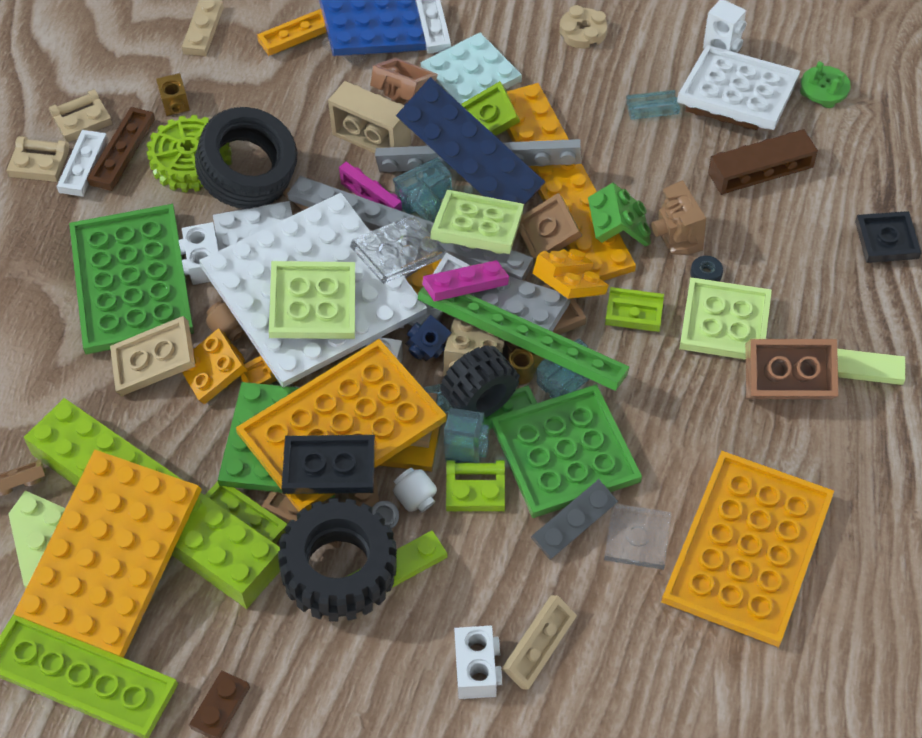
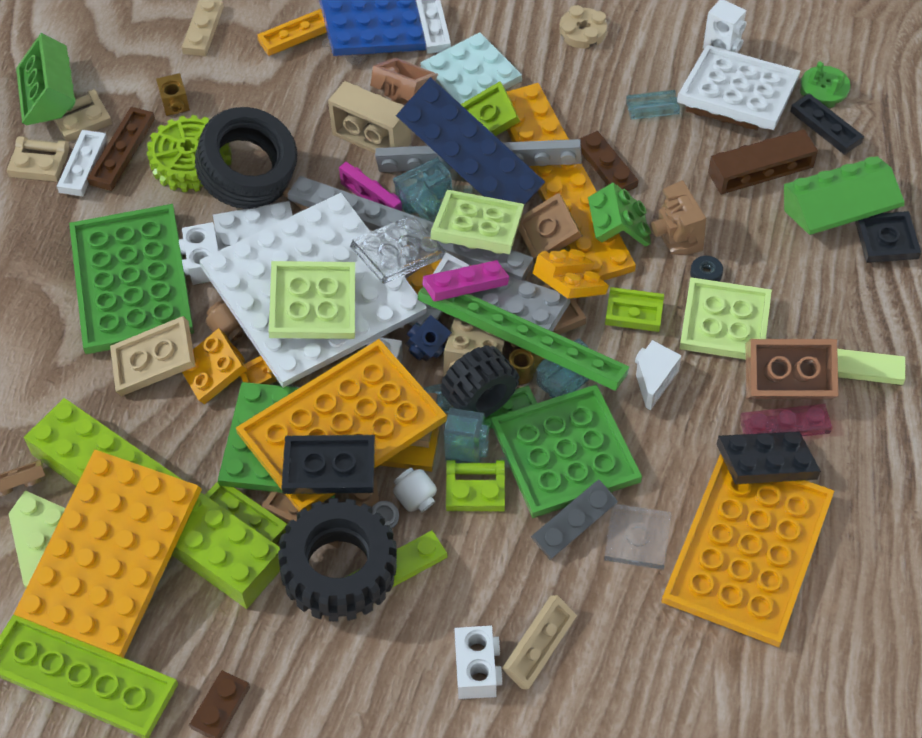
none -> bright green slope [16,33,76,125]
none -> reddish brown plate [580,131,639,191]
none -> white slope [635,340,682,410]
none -> black plate [716,431,821,484]
none -> clear pink plate [740,404,832,437]
none -> bright green slope [784,156,905,235]
none -> black plate [790,93,864,155]

